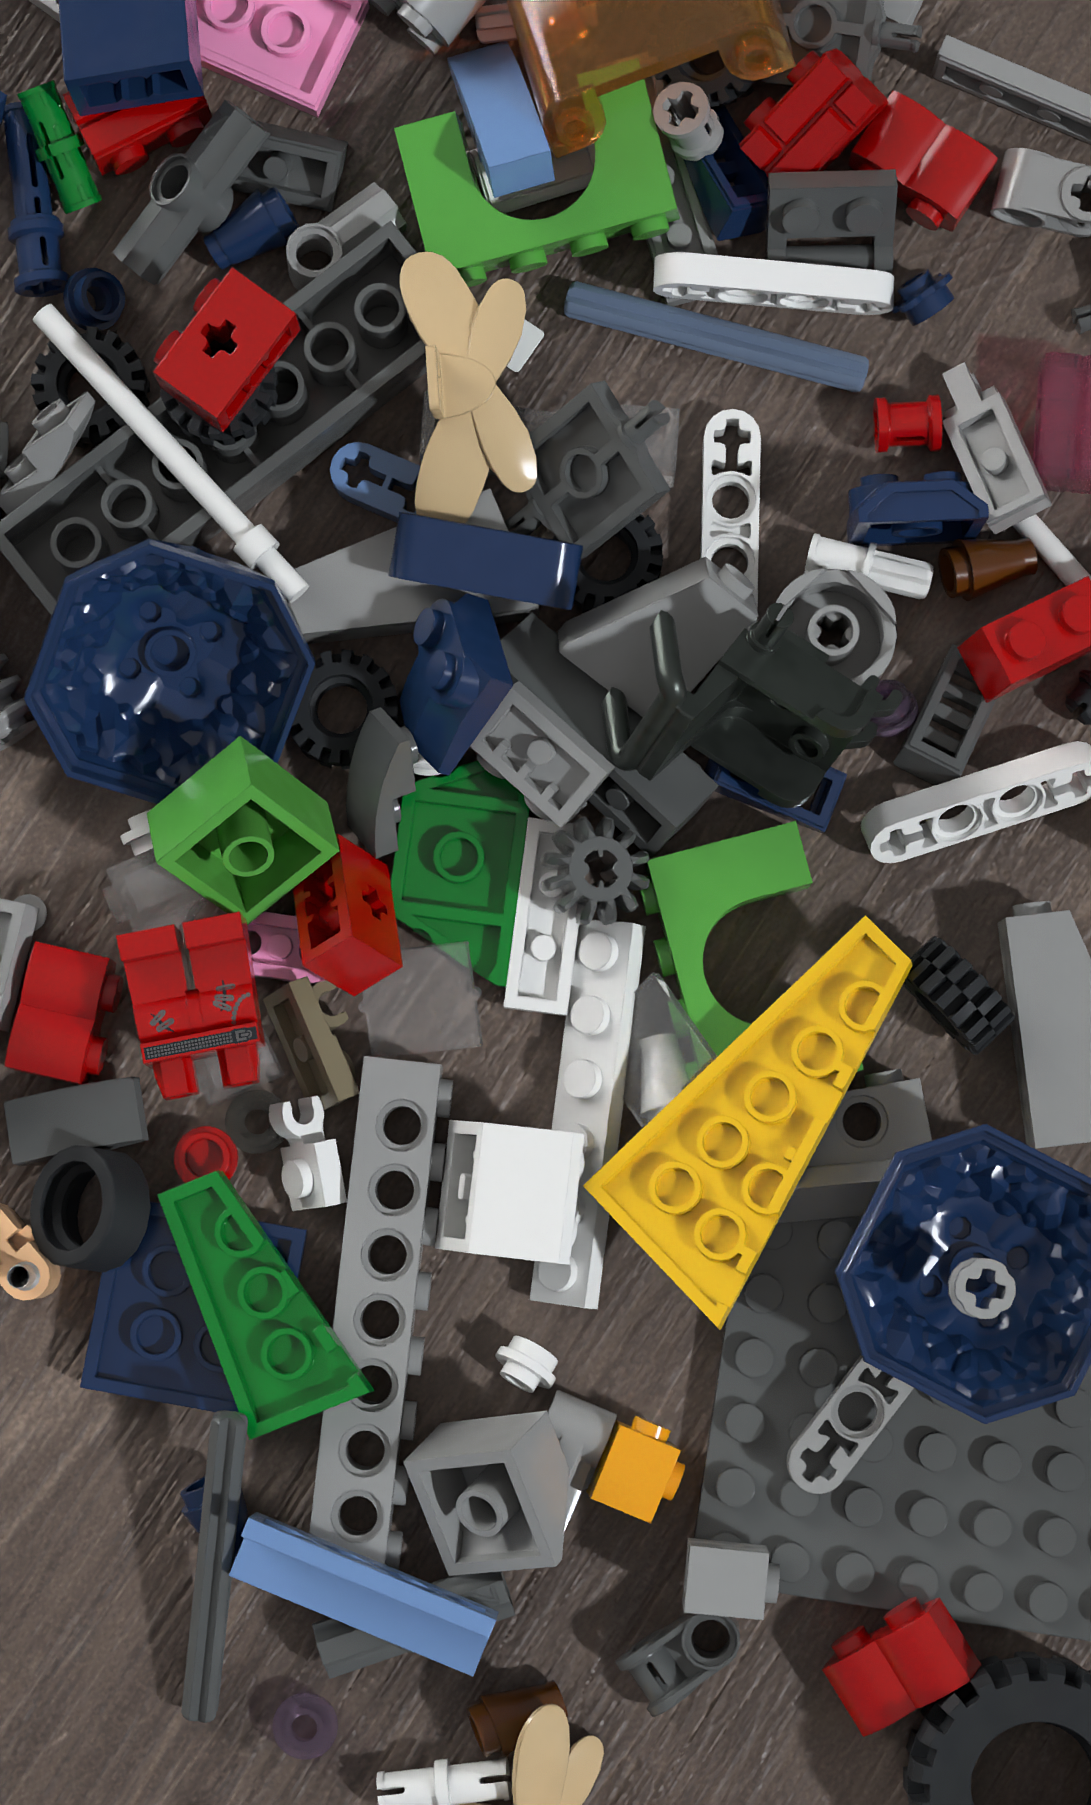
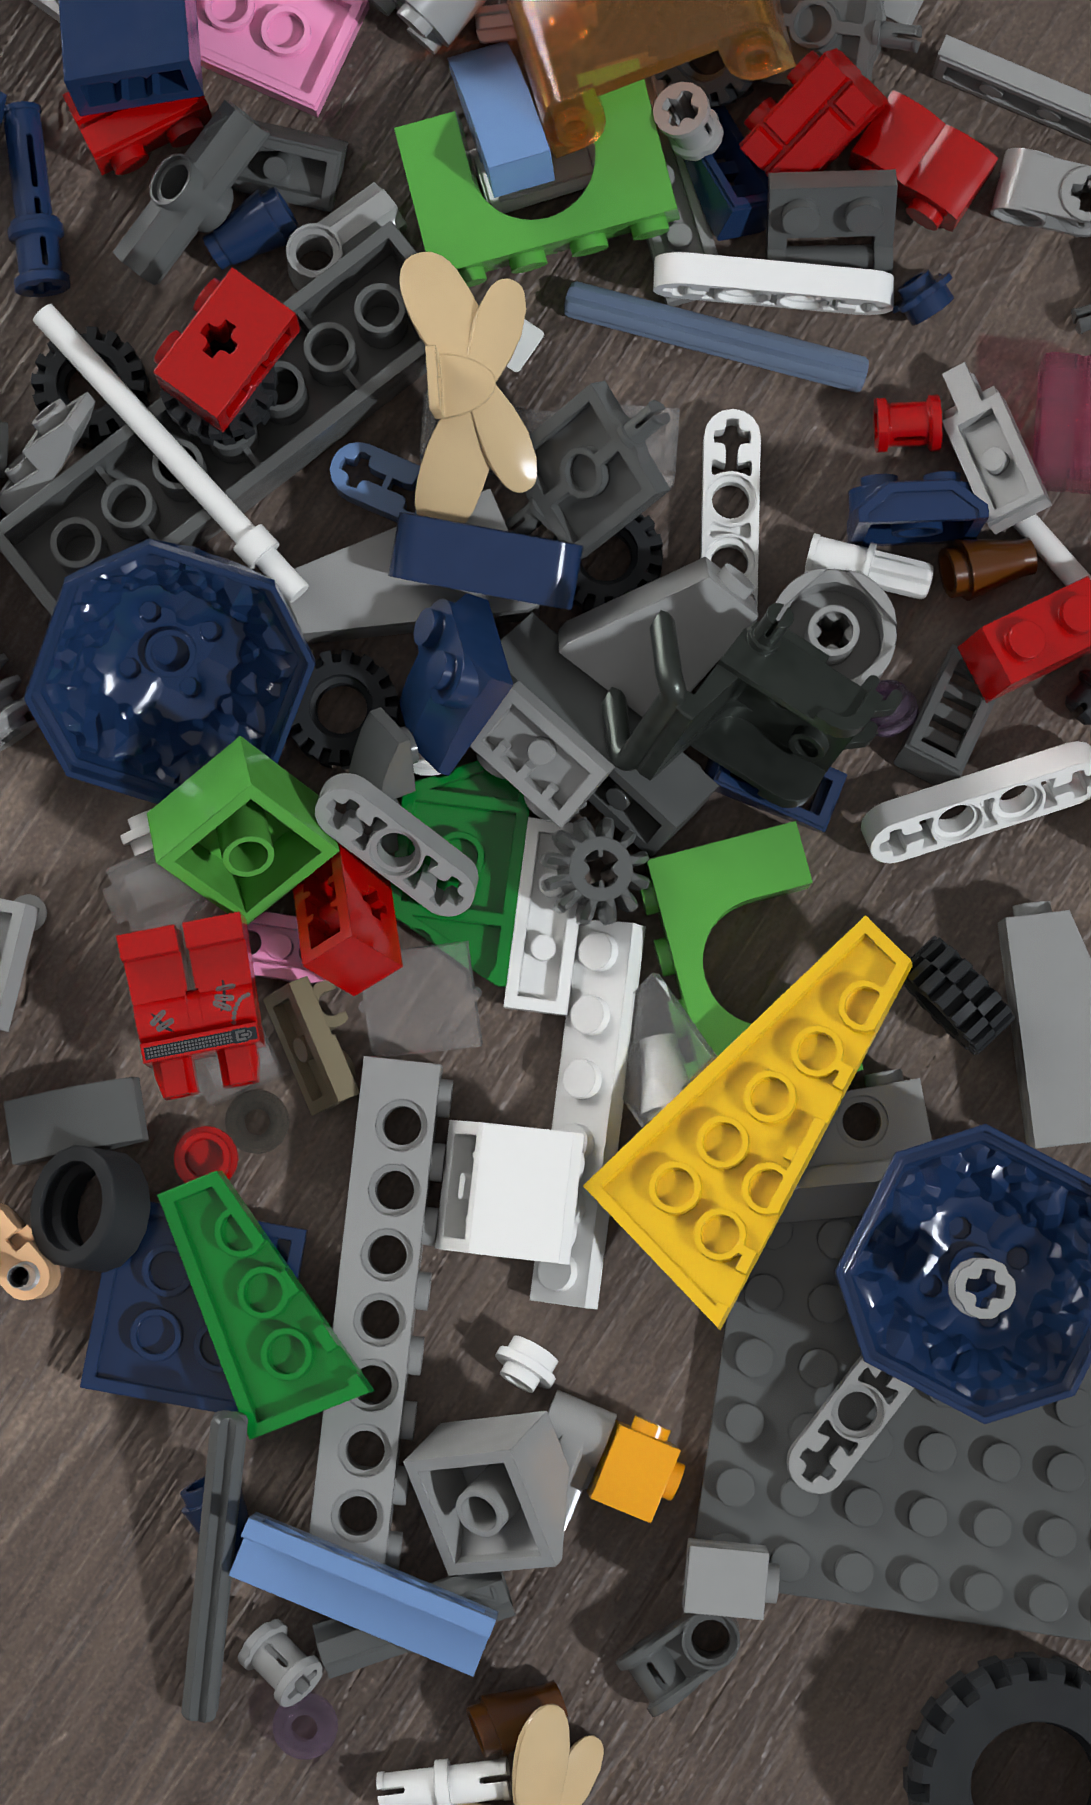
red brick [4,941,123,1085] -> none
green pin [17,80,102,214] -> none
dark blue plate [63,268,125,331] -> none
white plate [269,1095,347,1211] -> none
red brick [822,1597,981,1737] -> none
none -> light grey bush [238,1619,325,1707]
none -> light grey beam [315,773,479,917]

